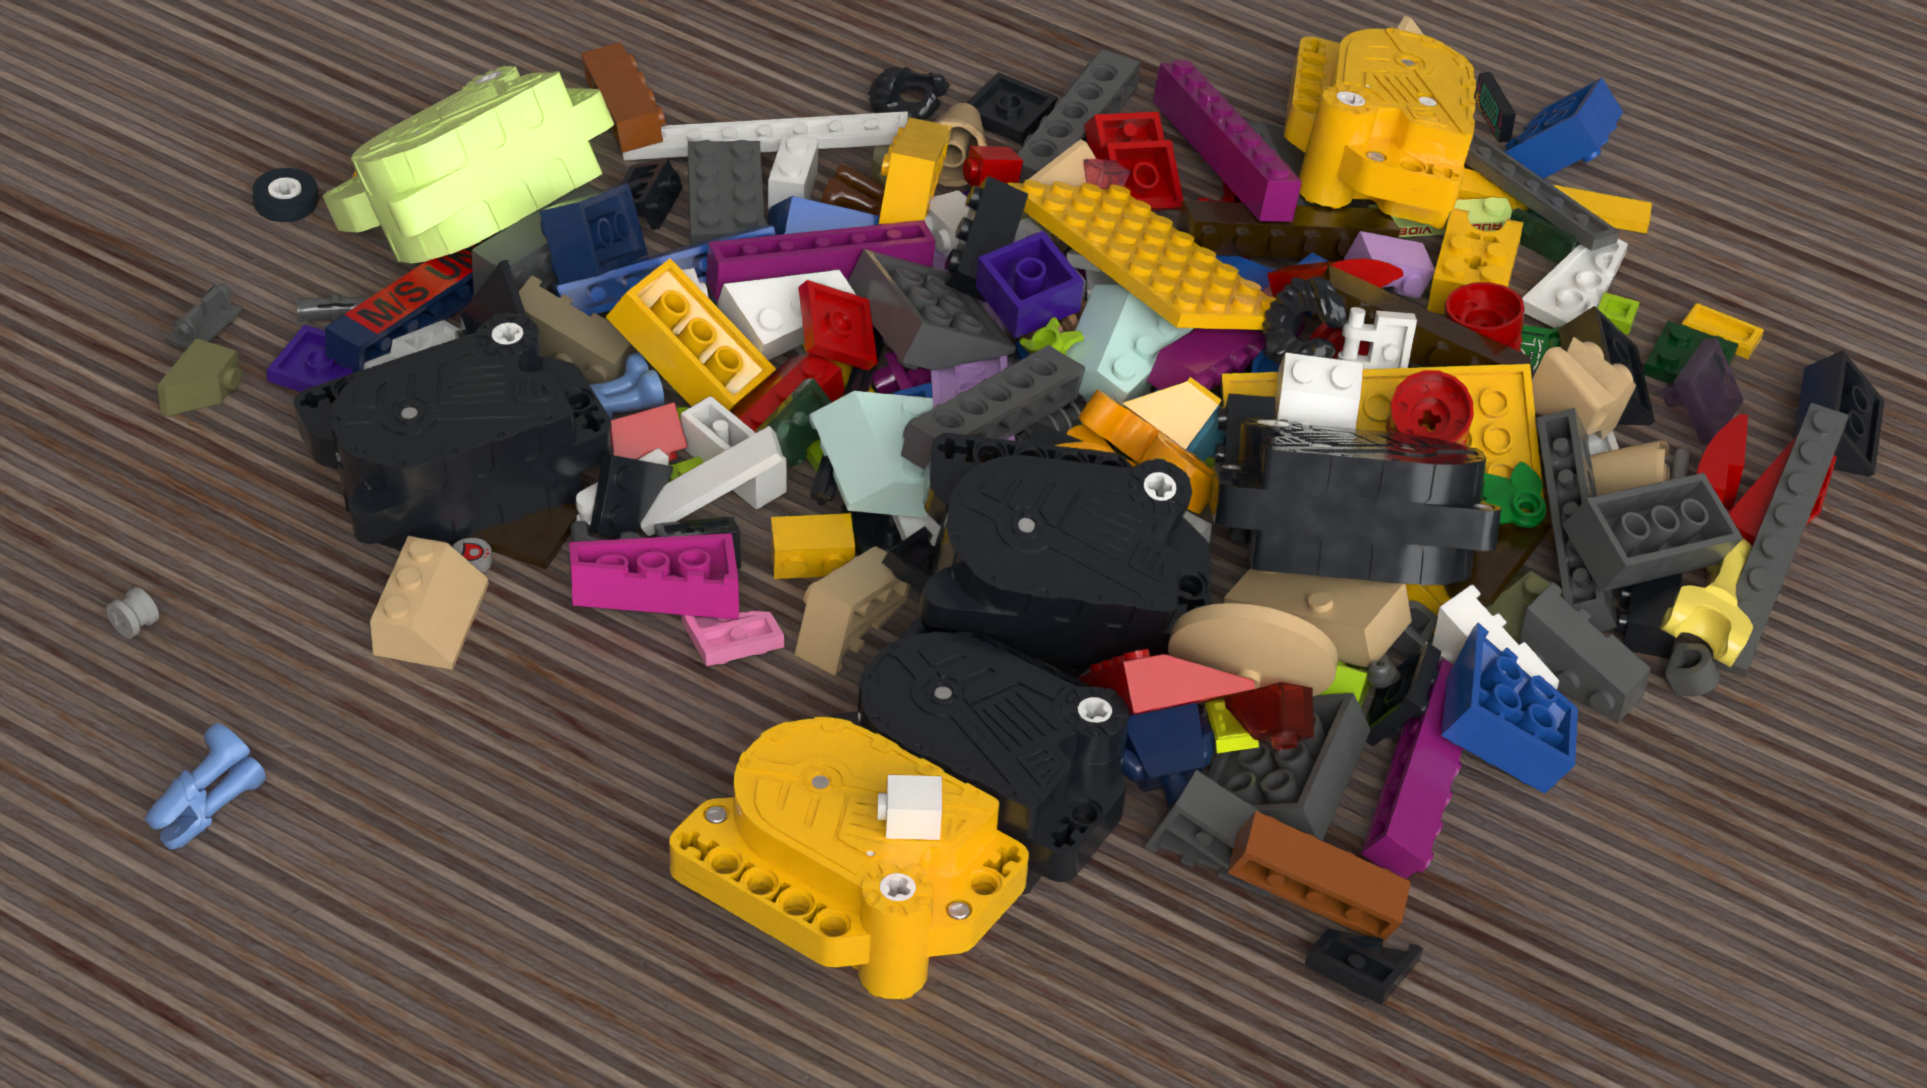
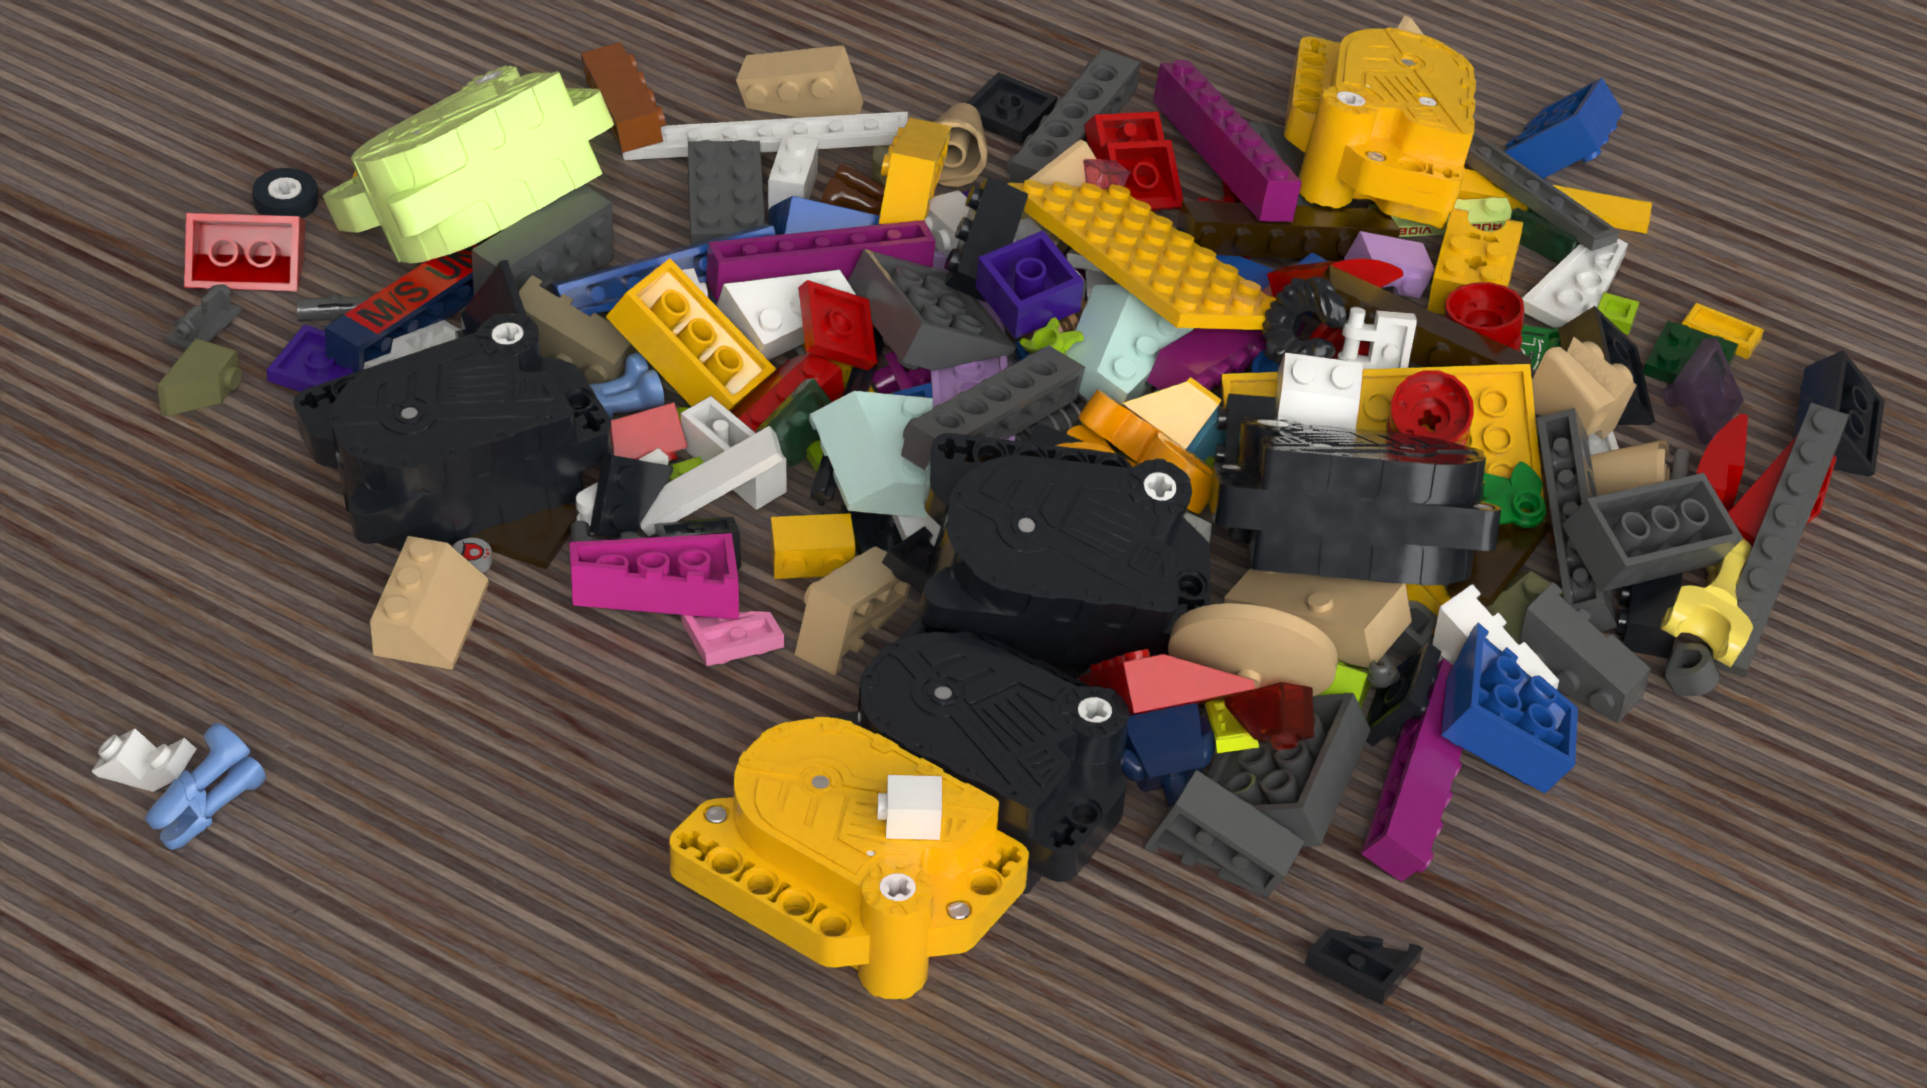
light grey wheel [106,587,159,639] -> none
dark blue slope [539,182,648,285] -> none
black bracket [621,158,682,230] -> none
black piece [868,67,950,121] -> none
red brick [963,145,1023,187] -> none
dark orange brick [1227,811,1411,942] -> none
black tile [1474,72,1516,143] -> none
none -> white slope [92,729,197,792]
none -> slope [184,213,305,292]
none -> tan wedge [736,45,864,118]

